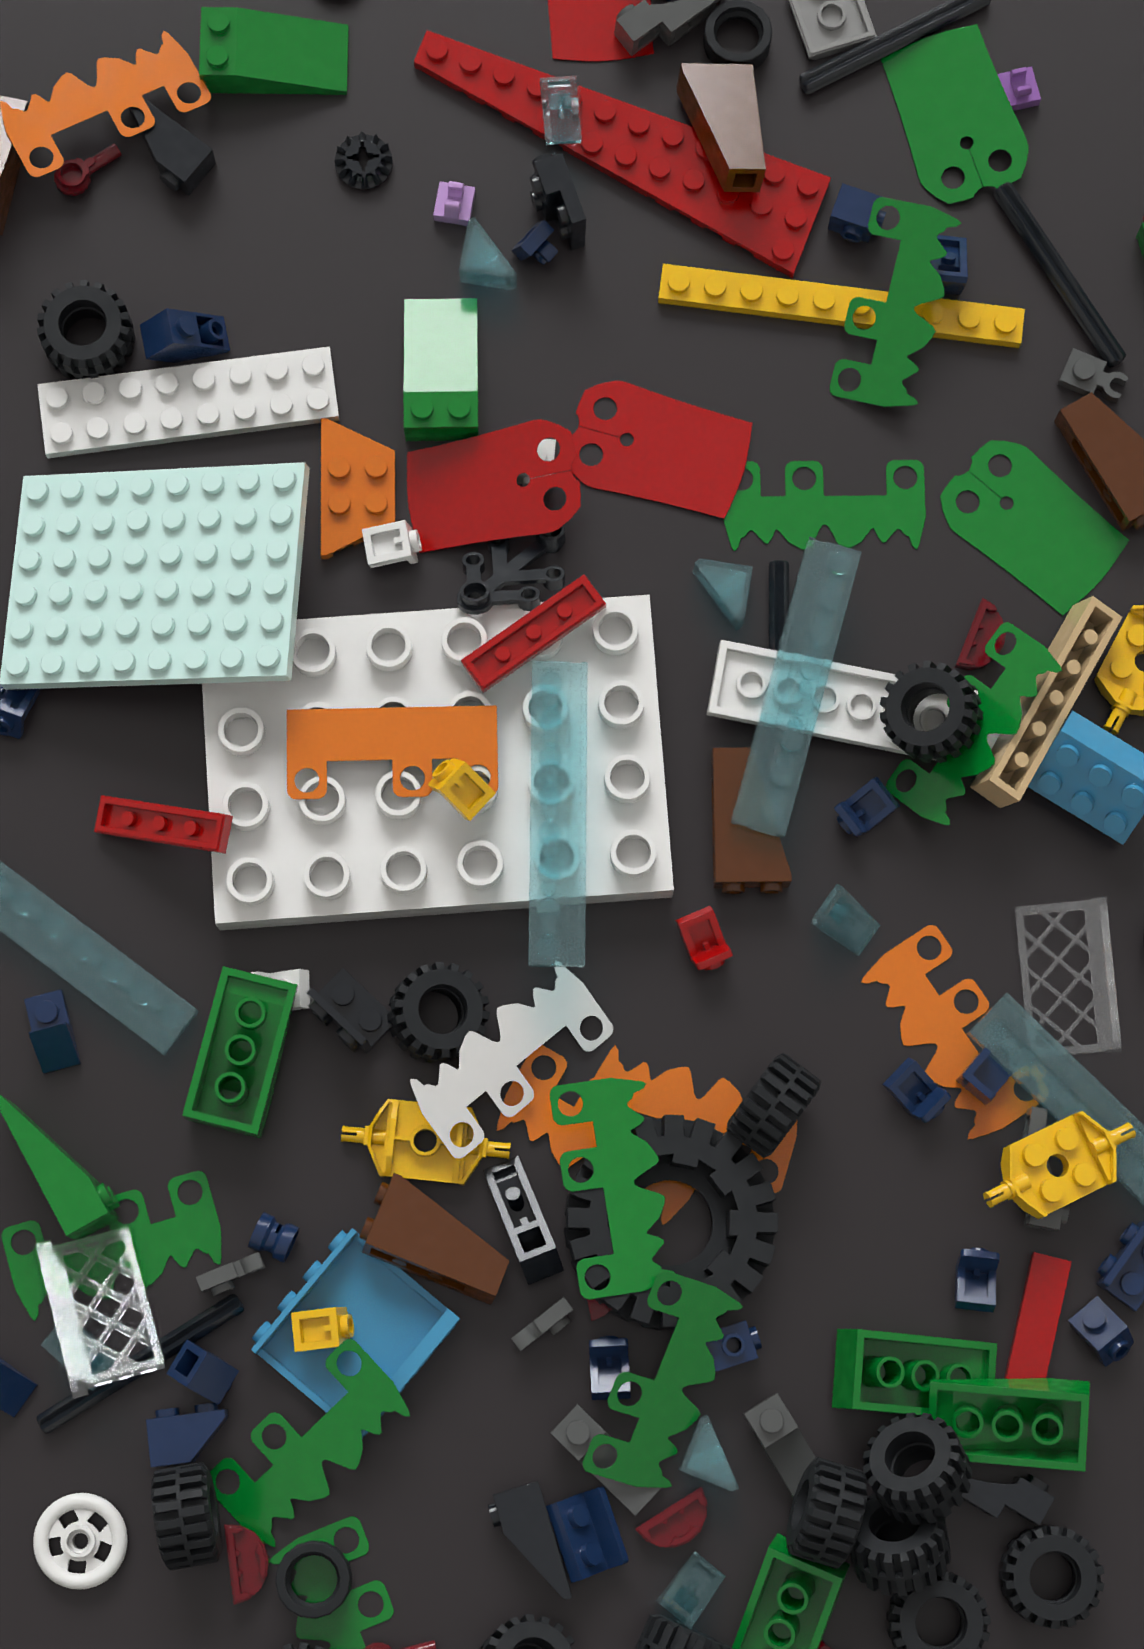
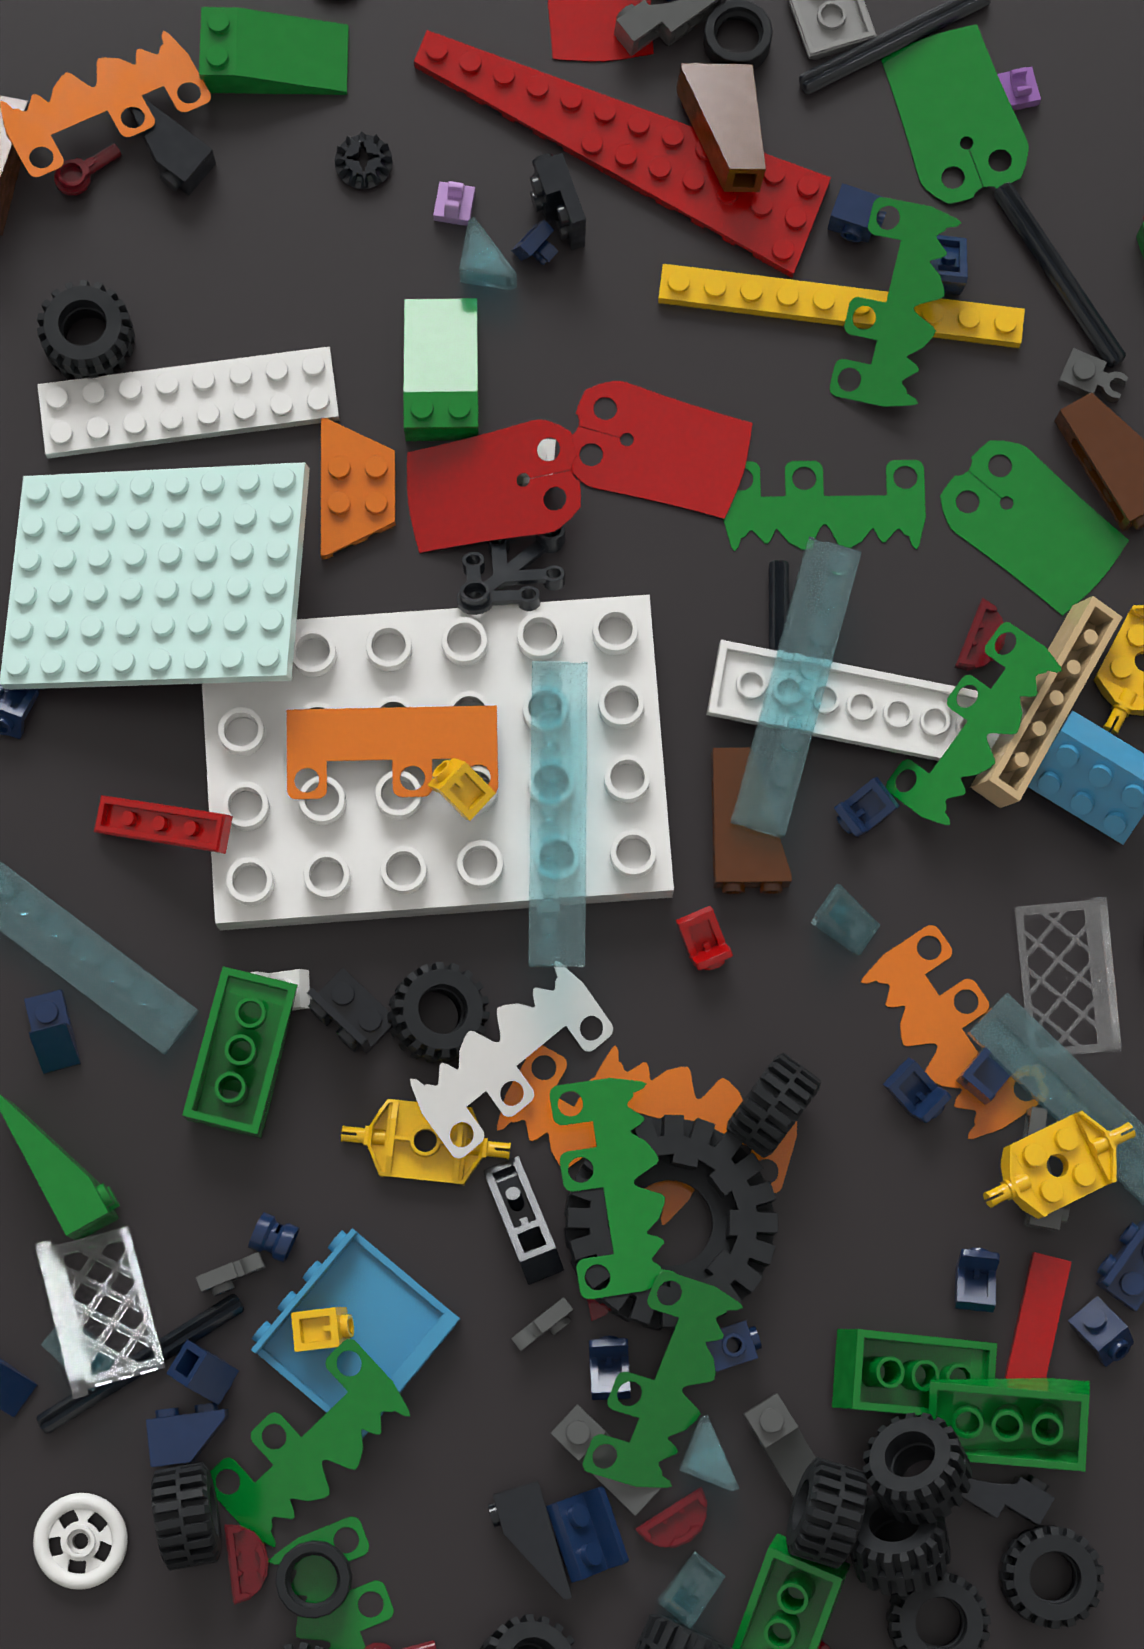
green piece [1,1171,222,1321] -> none
dark blue slope [140,308,230,363] -> none
reddish brown slope [359,1173,509,1305] -> none
white bracket [362,520,422,568] -> none
red tile [461,574,606,693] -> none
clear light blue slope [540,76,582,145] -> none
clear light blue slope [693,558,753,631] -> none
black tyre [880,661,983,763] -> none

